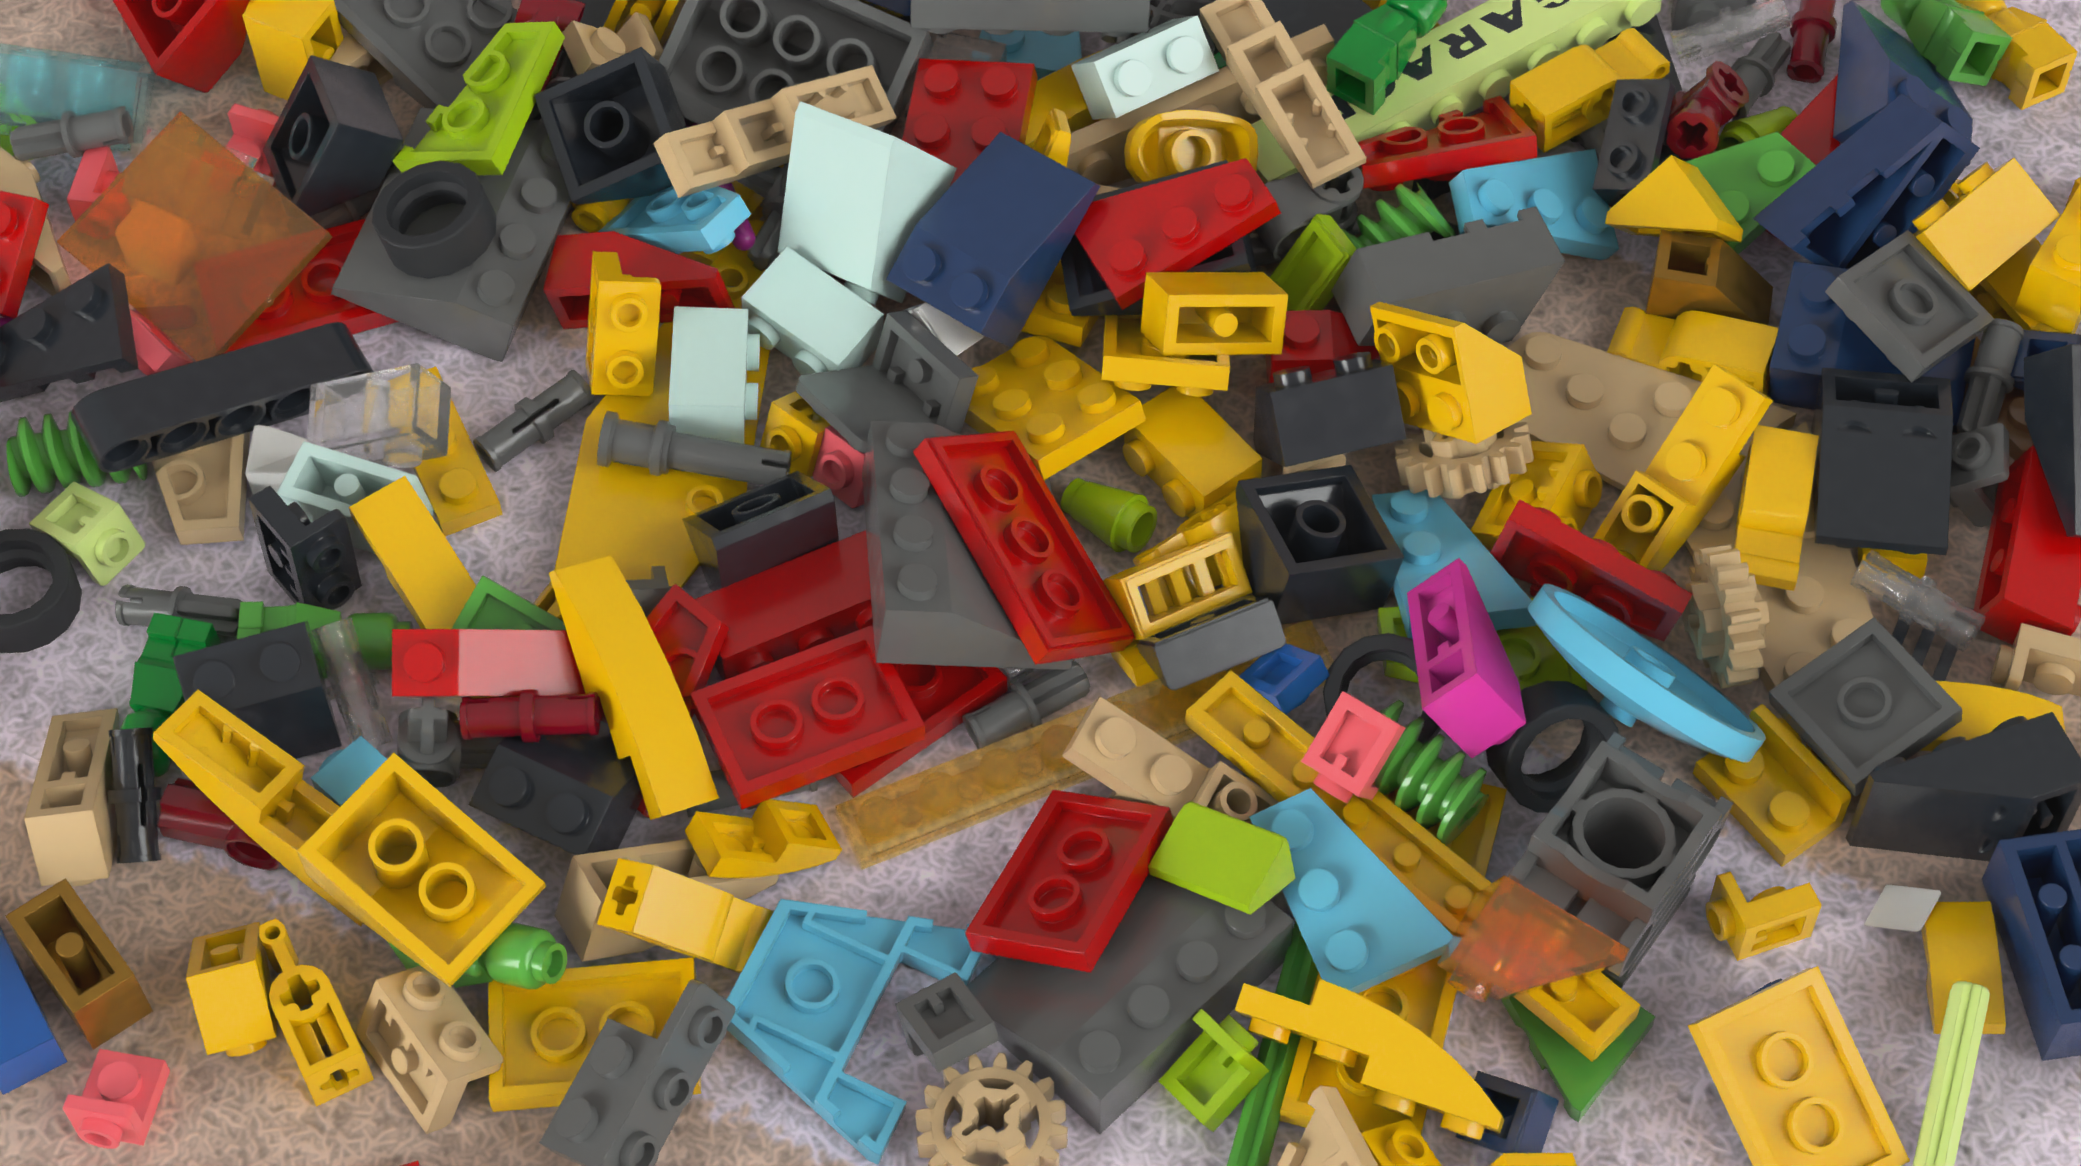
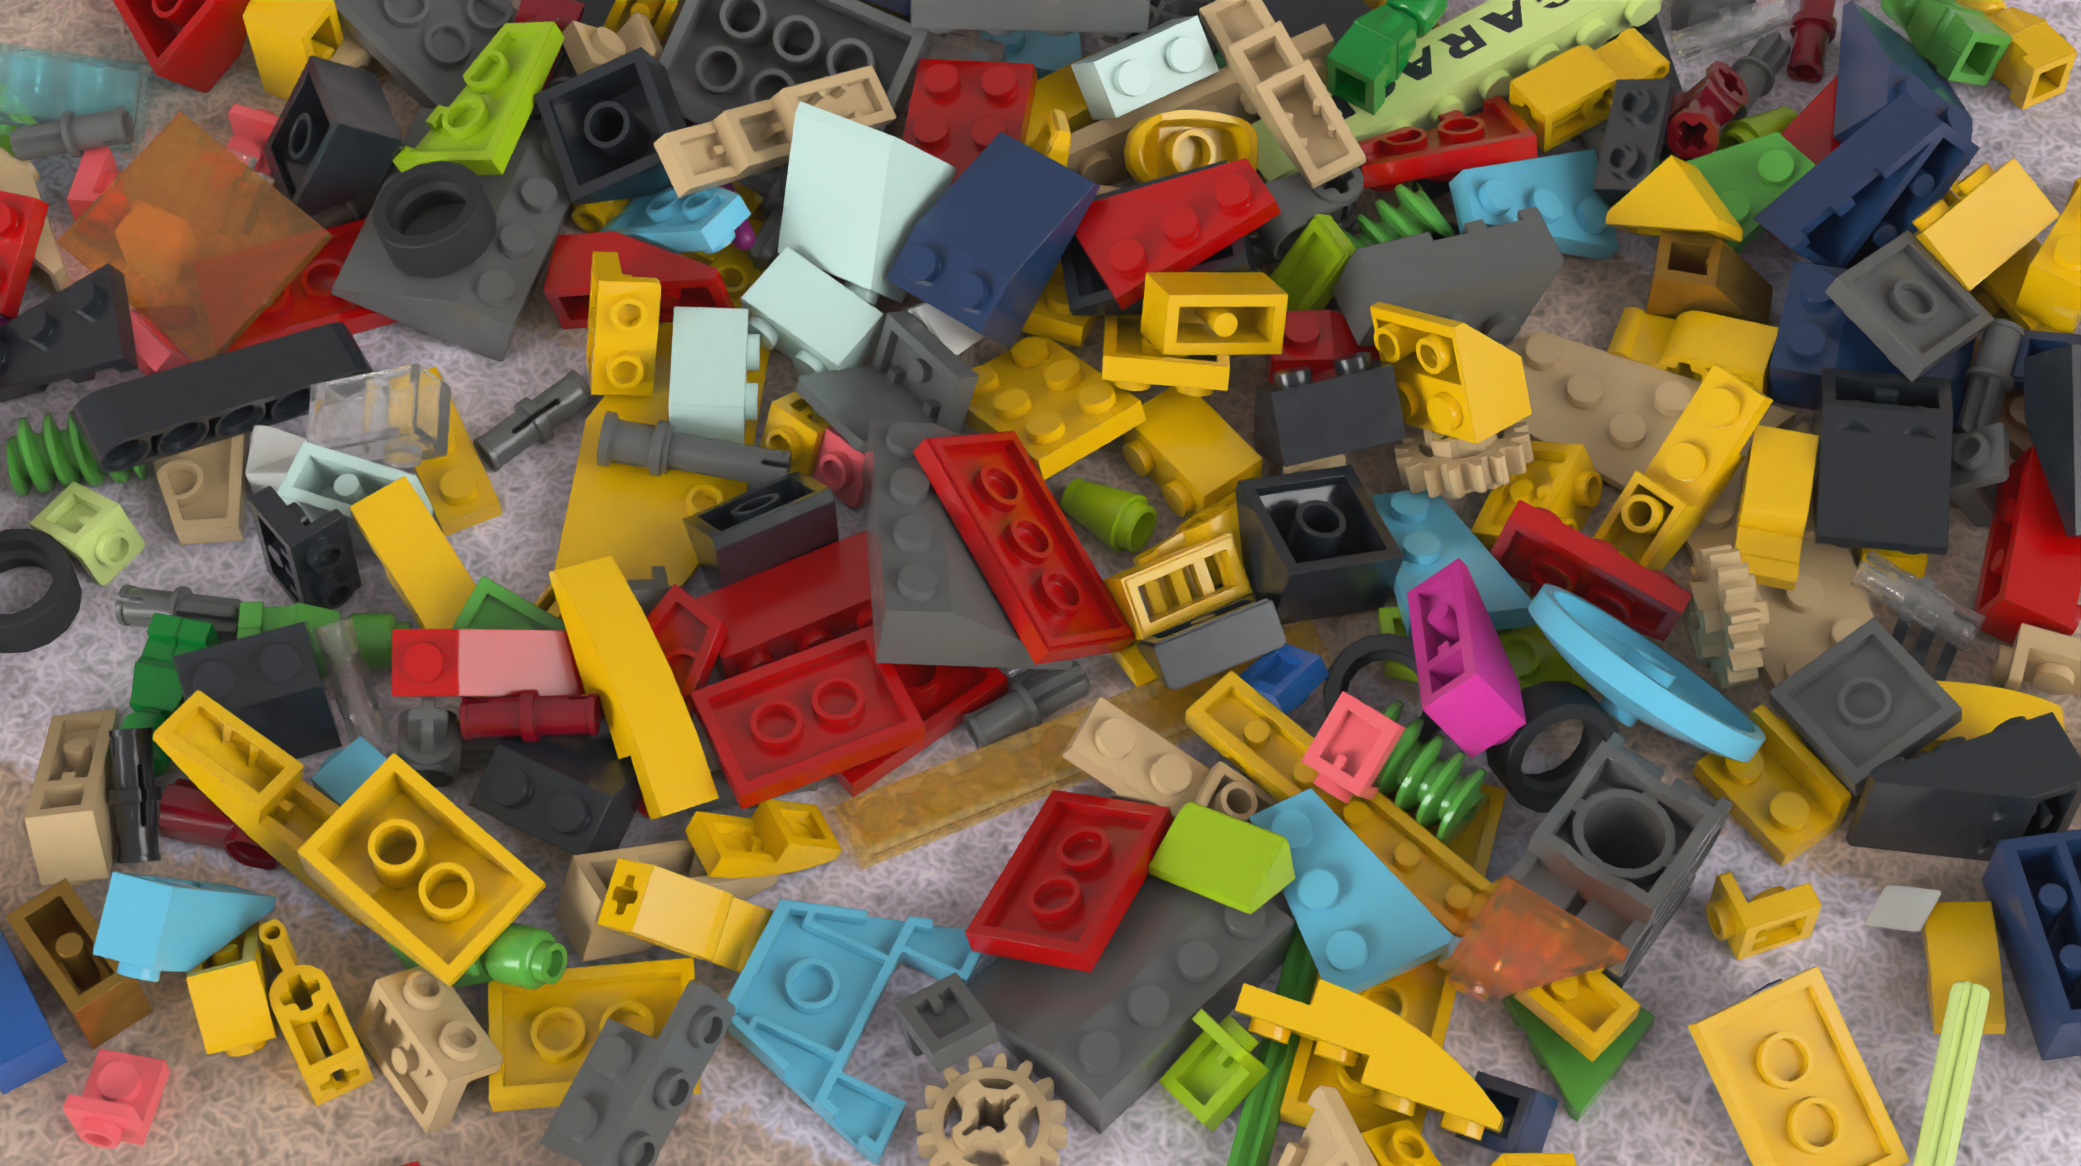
none -> medium azure slope [92,871,276,982]

